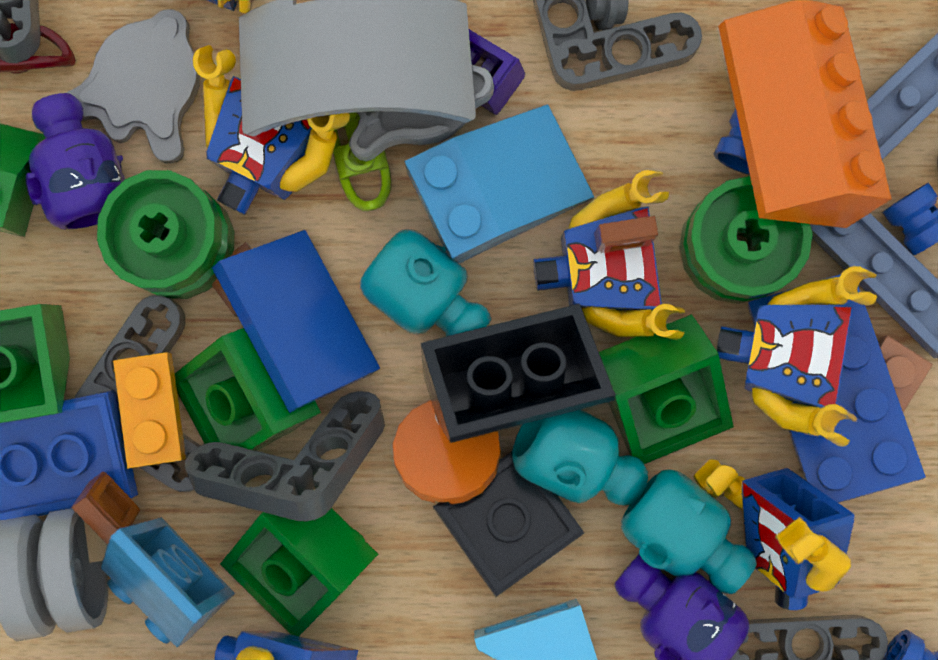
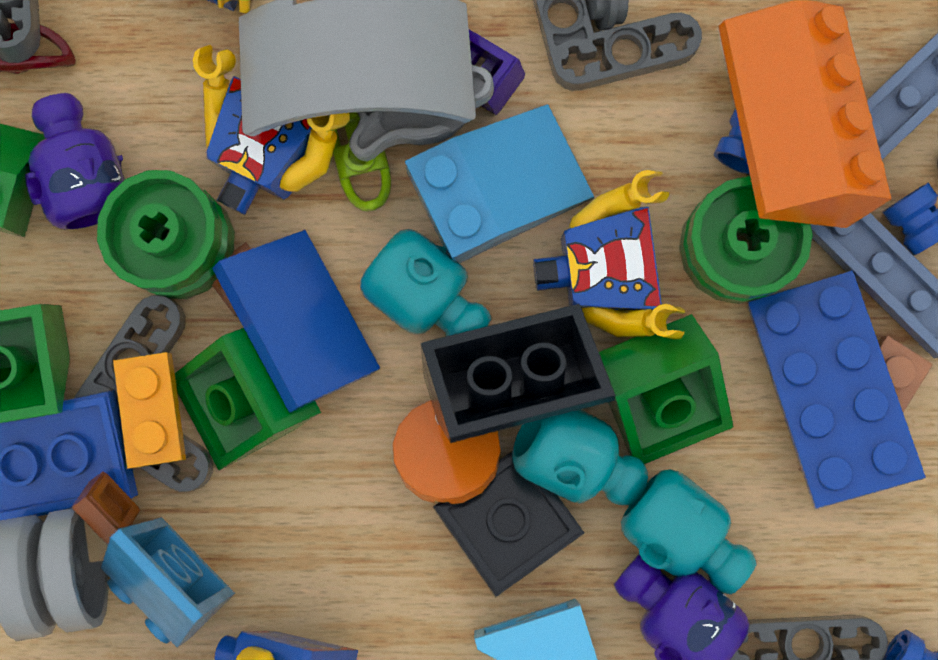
light grey tile [66,9,200,163] -> none
dark grey beam [185,391,385,522] -> none
green slope [220,508,378,636] -> none
dark orange tile [594,216,658,254] -> none
torso [694,459,855,610] -> none
torso [717,266,877,446] -> none

